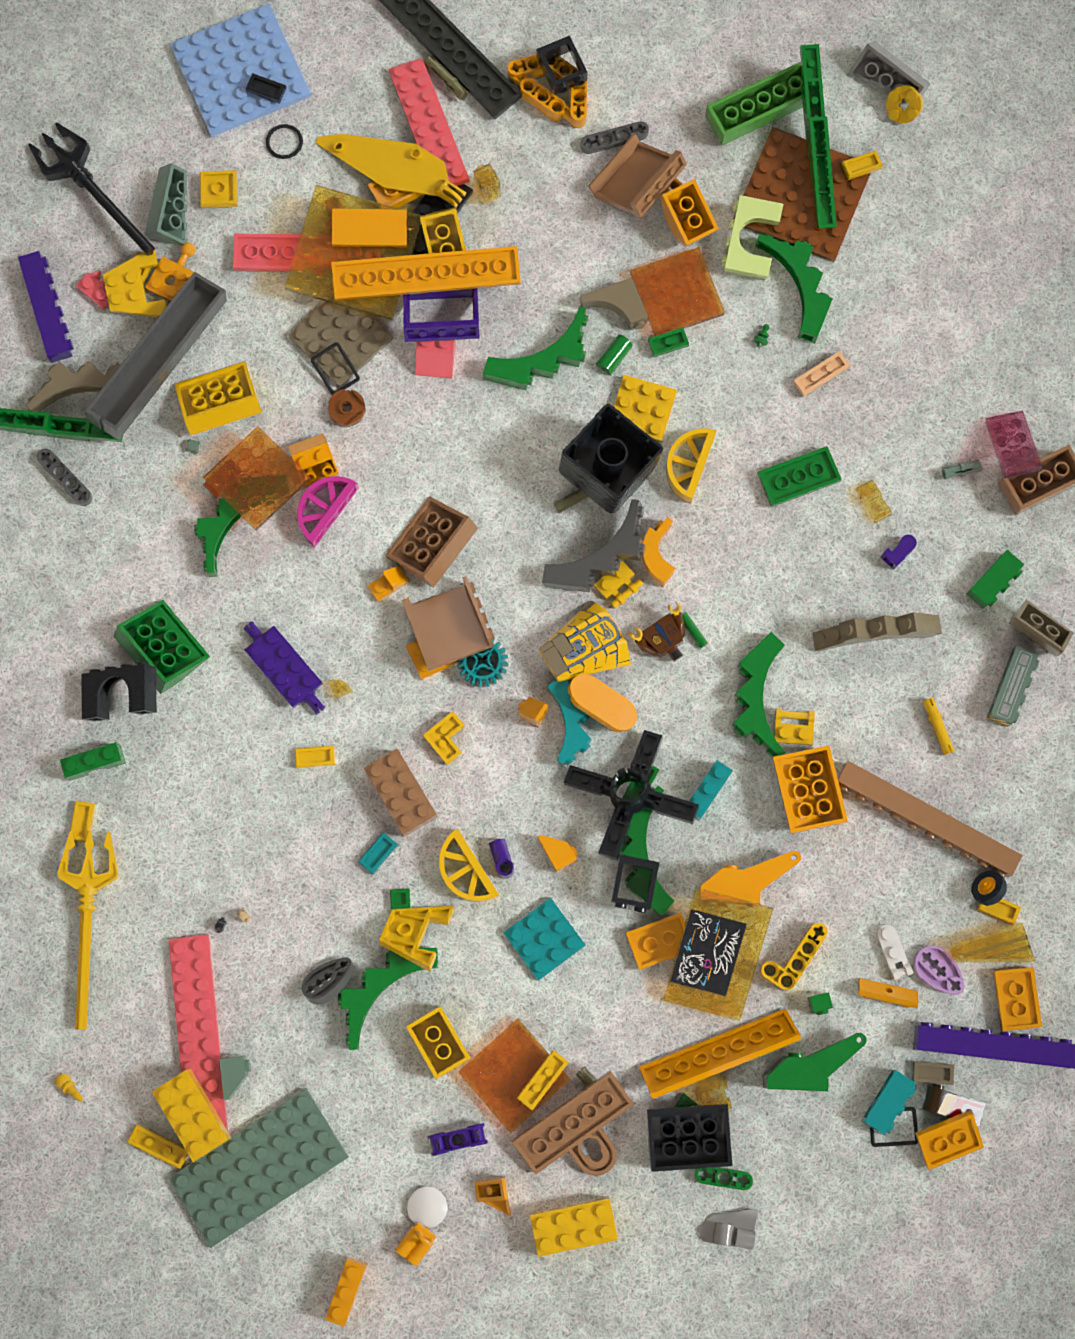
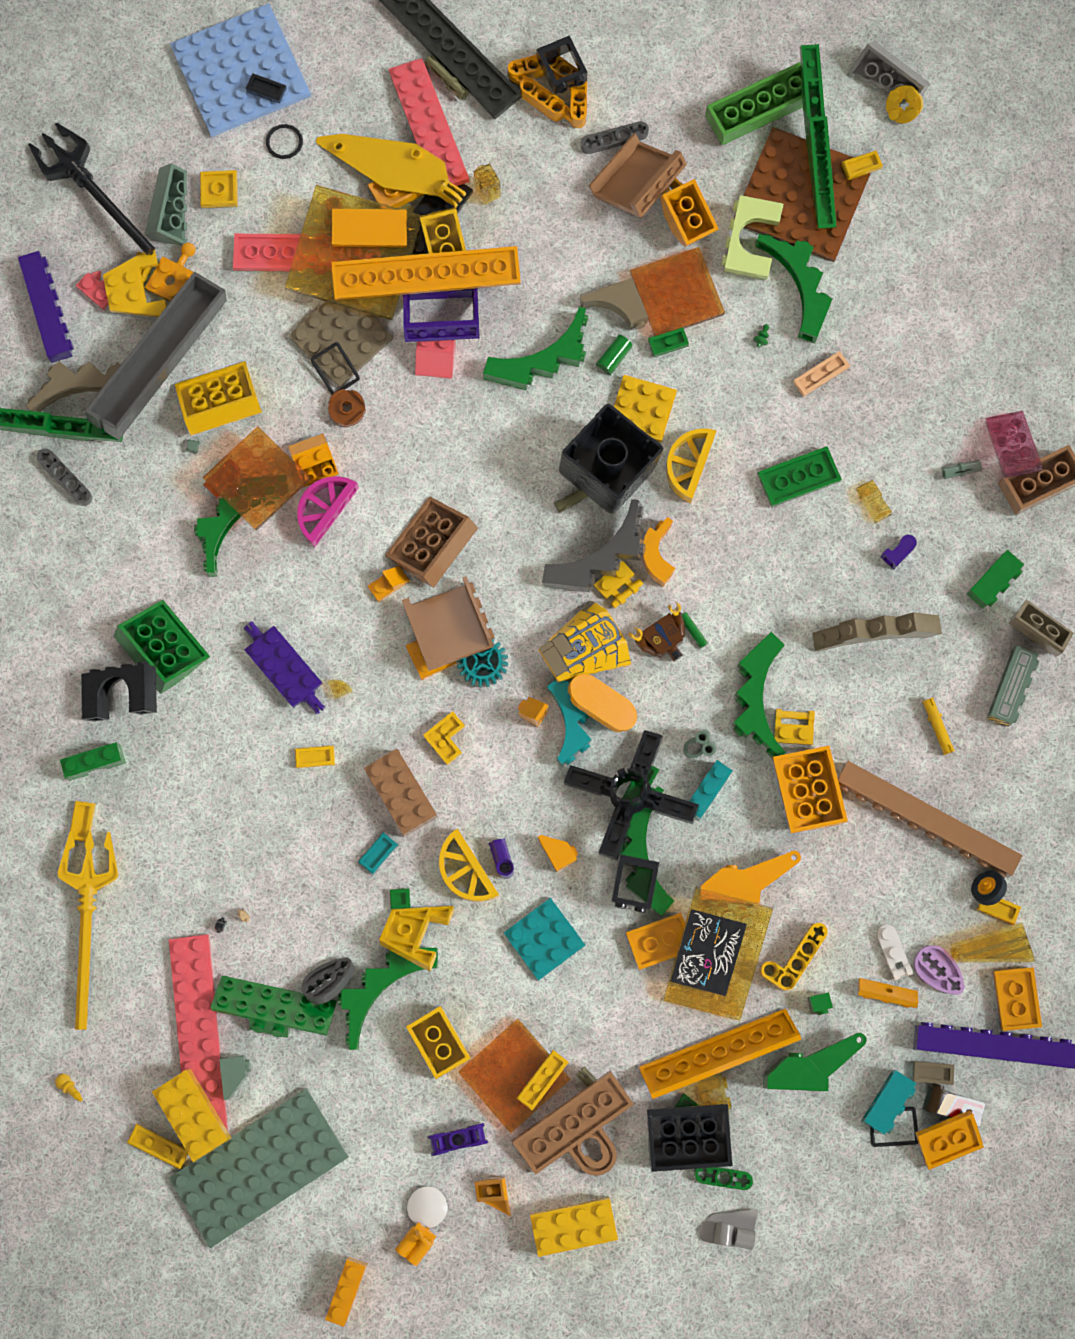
none -> green bracket [211,976,337,1038]
none -> sand green piece [683,728,717,758]

